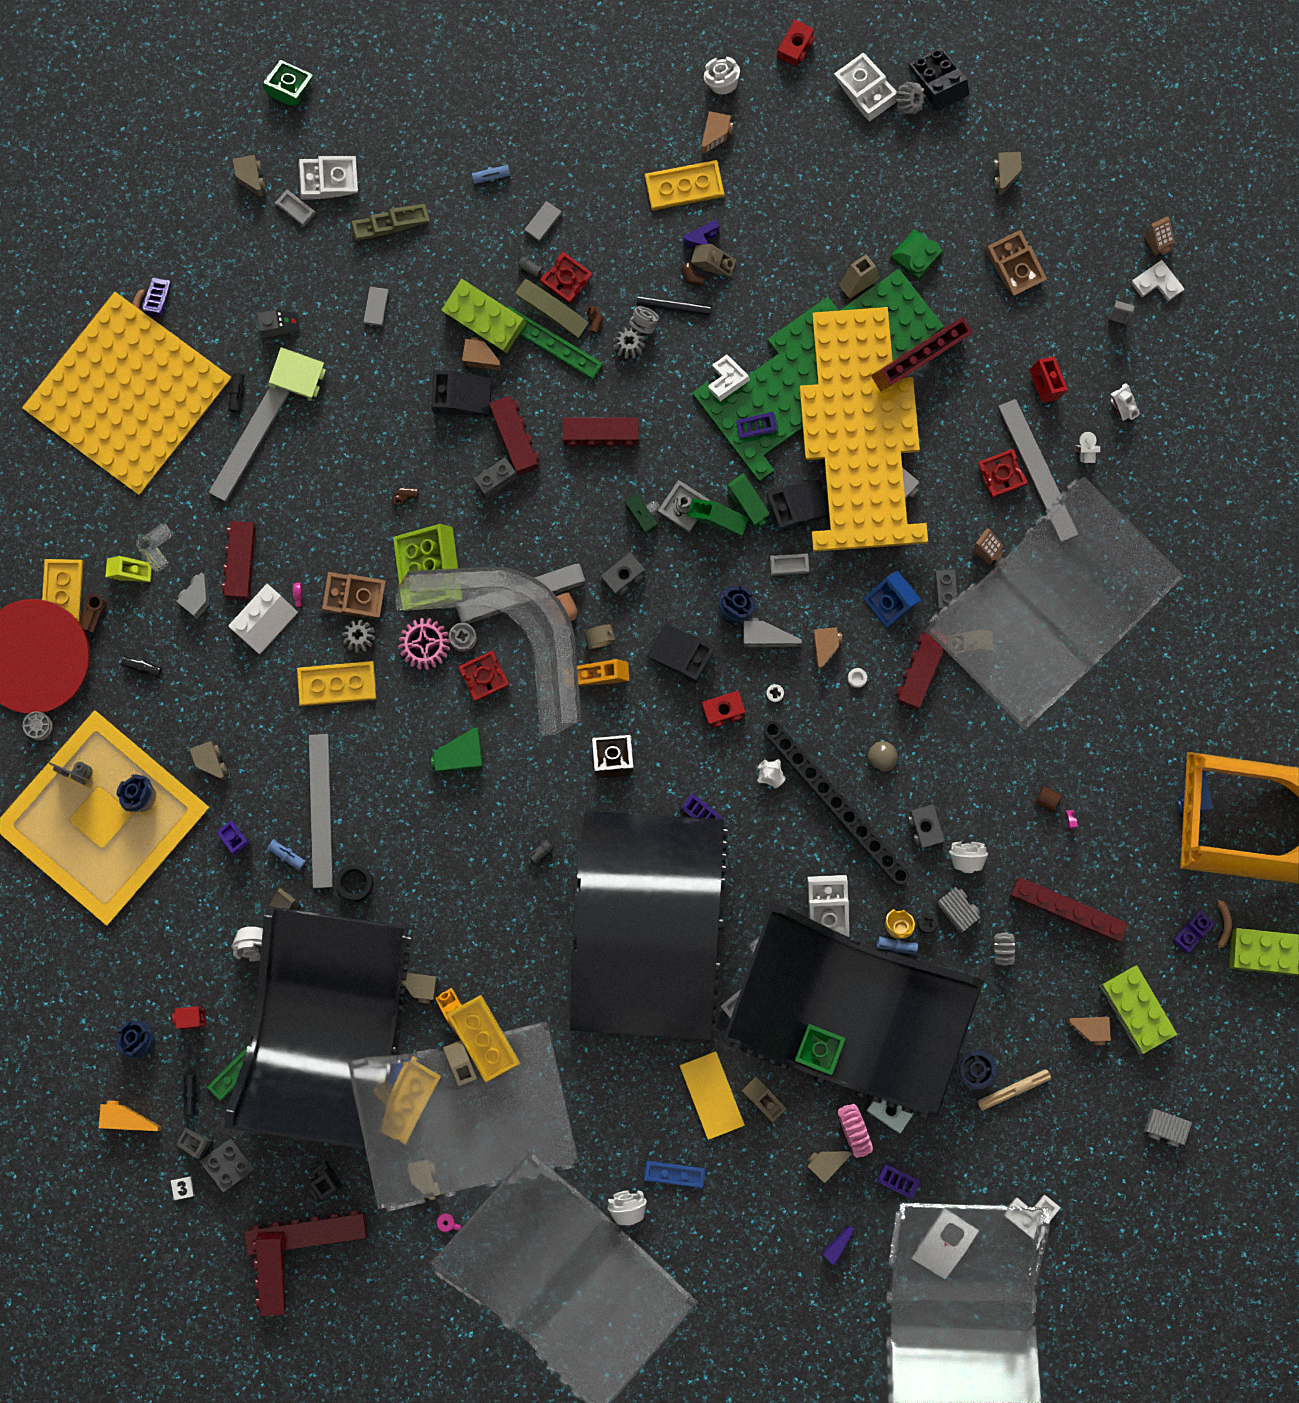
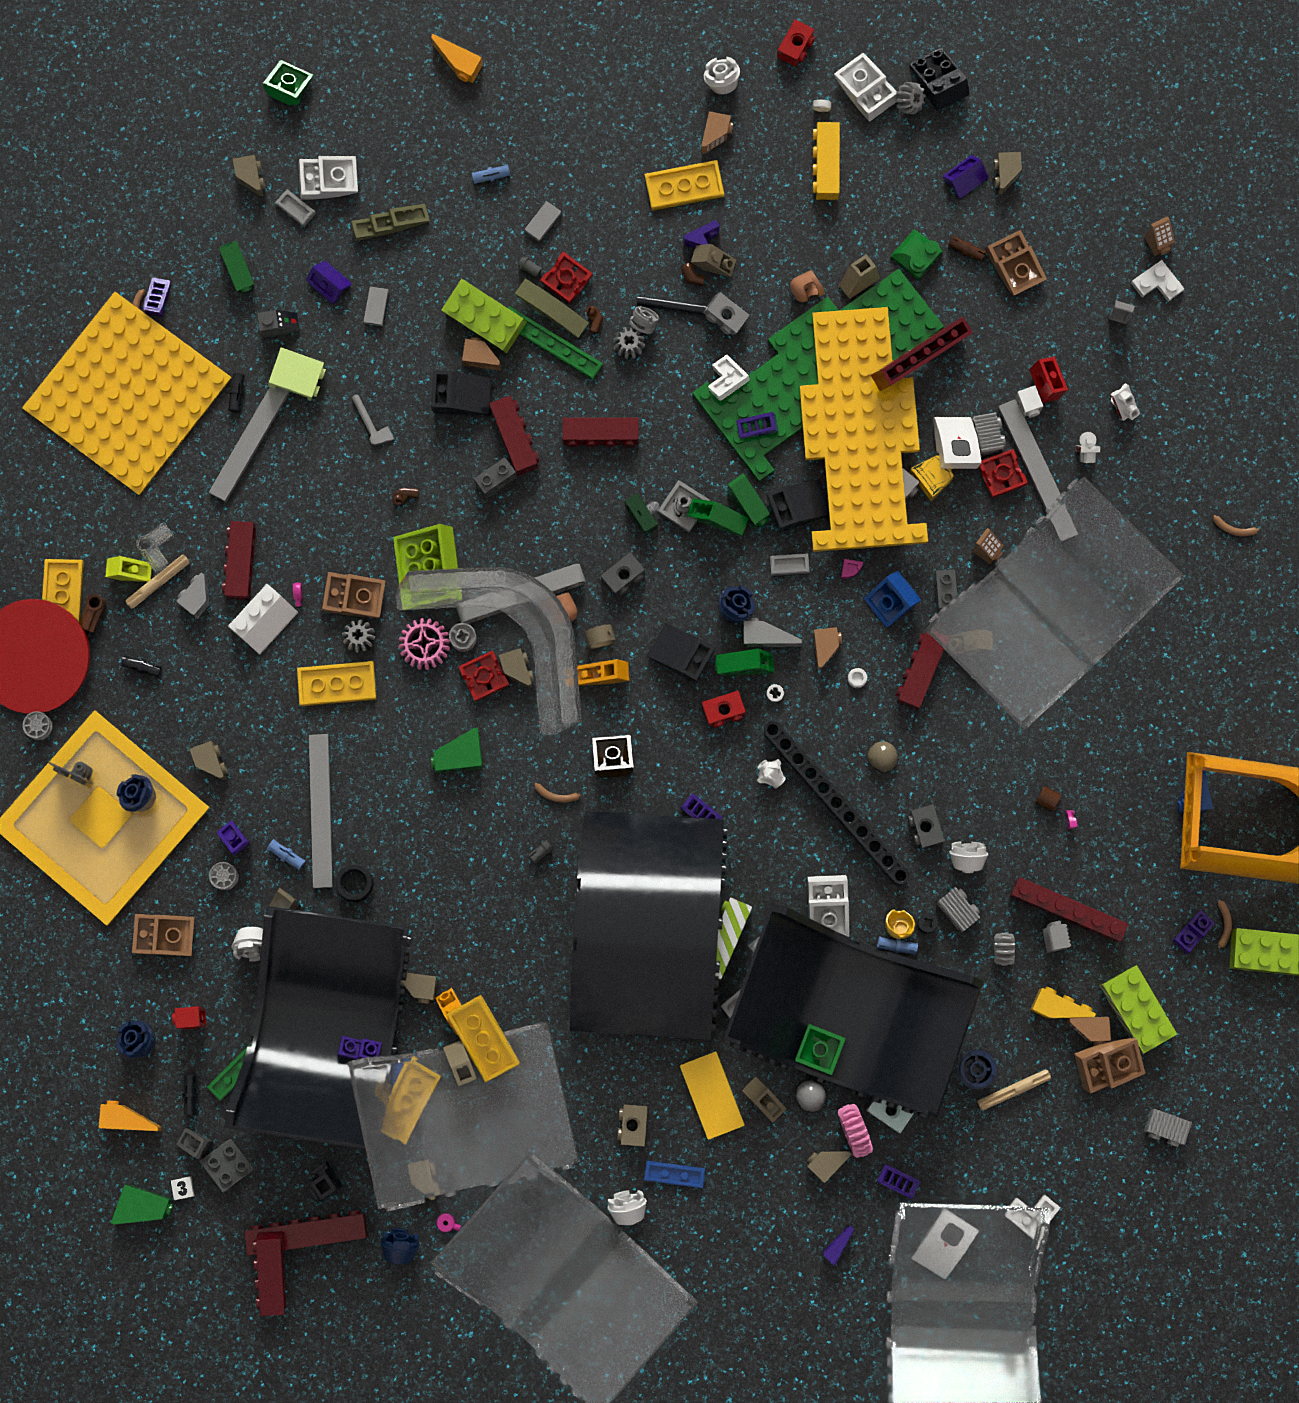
none -> green slope [111,1184,174,1225]
none -> tan axle [126,555,190,609]
none -> medium nougat slope [132,914,194,956]
none -> light grey wheel [209,862,239,890]
none -> green slope [219,240,254,293]
none -> dark purple panel [306,261,352,304]
none -> dark purple slope [337,1036,382,1062]
none -> light grey piece [352,395,394,446]
none -> dark blue cone [380,1228,420,1264]
none -> light orange slope [431,34,483,83]
none -> dark tan slope [499,648,535,689]
none -> medium nougat piece [534,783,581,803]
none -> dark tan brick [617,1105,648,1146]
none -> light grey brick [703,292,749,335]
none -> green slope [715,649,775,676]
none -> brick [715,897,752,982]
none -> nougat helmet [790,270,825,302]
none -> light grey hair [796,1080,826,1112]
none -> white tile [813,100,831,112]
none -> yellow brick [813,122,840,200]
none -> dark pink tile [841,559,863,579]
none -> yellow torso [909,455,954,501]
none -> white slope [933,417,981,469]
none -> dark purple panel [943,155,988,198]
none -> reddish brown pin [948,235,987,262]
none -> light grey brick [972,412,1006,457]
none -> white brick [1015,386,1043,418]
none -> yellow slope [1030,987,1096,1019]
none -> light grey brick [1043,921,1071,953]
none -> medium nougat slope [1074,1038,1146,1094]
none -> medium nougat piece [1213,515,1259,536]

